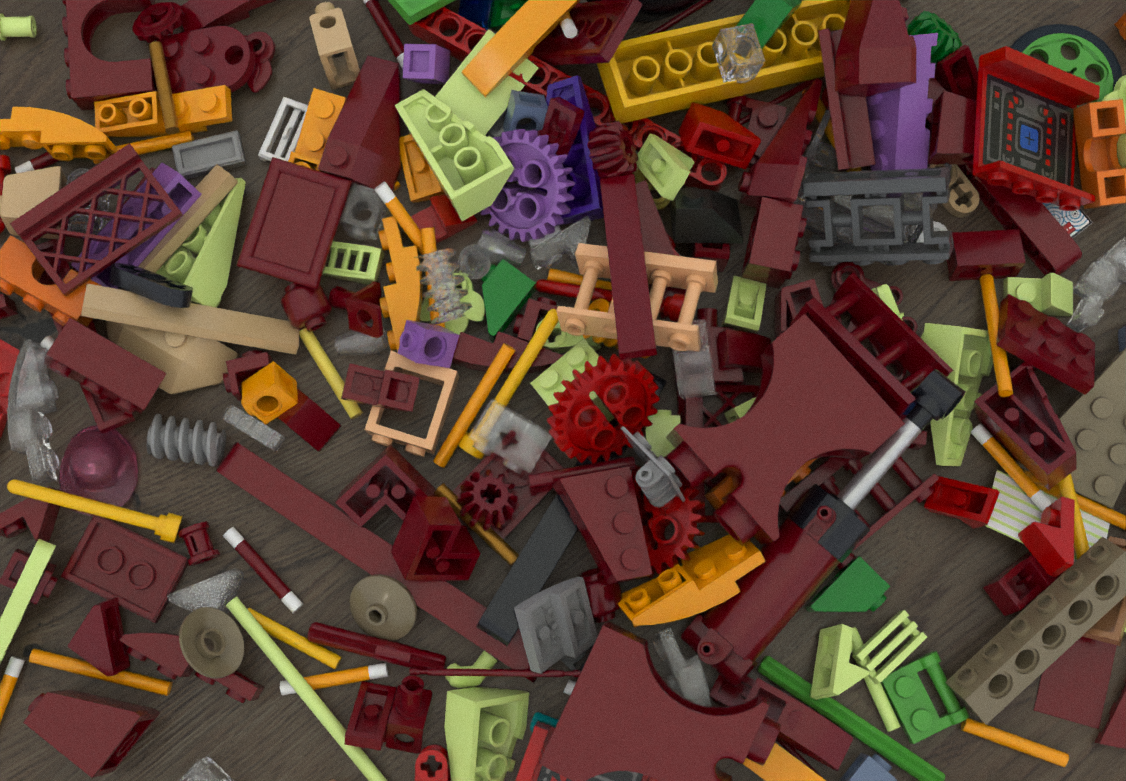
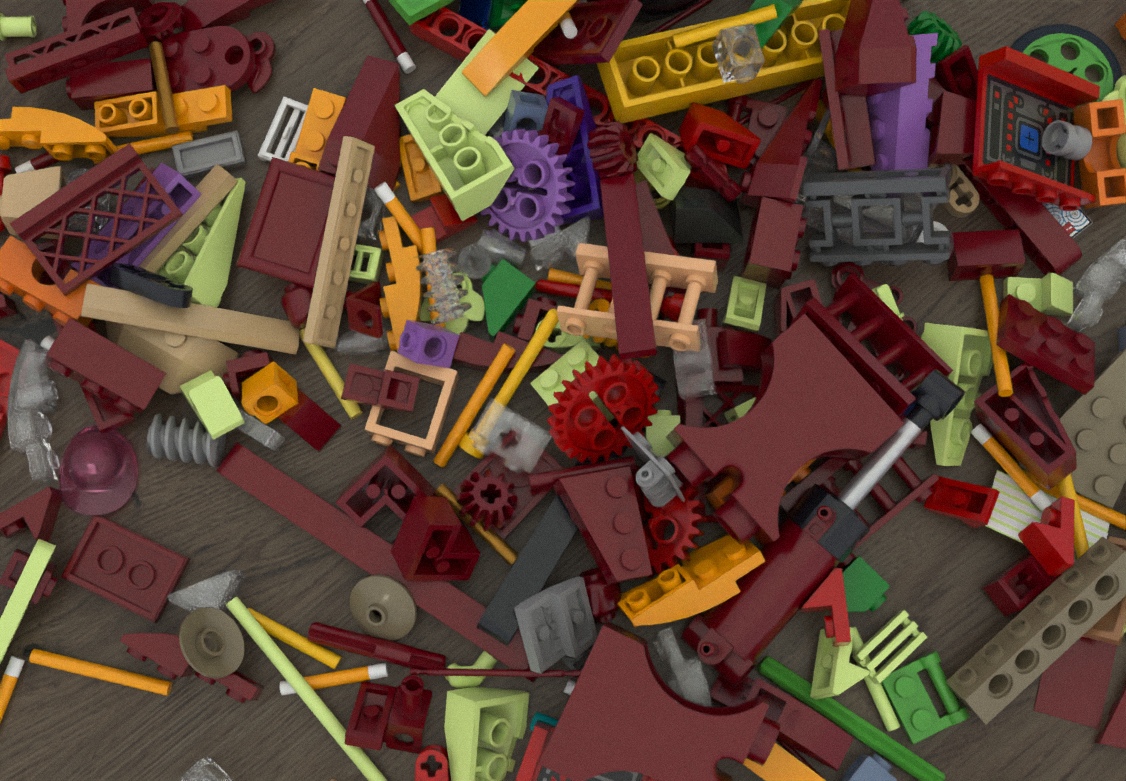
yellow piece [7,479,183,543] -> none
dark red slope [23,690,160,778] -> none
dark red slope [67,597,130,677] -> none
dark red bush [178,521,220,566] -> none
dark red bar [223,527,303,614] -> none
tan torso [309,2,360,90] -> none
medium lavender brick [403,44,450,84] -> none
light orange bar [961,718,1069,767] -> none
none -> dark red fence [4,7,149,94]
none -> yellowish green slope [180,370,245,440]
none -> tan tile [303,136,375,349]
none -> yellow bar [672,4,777,49]
none -> dark red axle [684,145,741,202]
none -> red slope [800,568,851,647]
none -> light grey wheel [1042,120,1092,161]

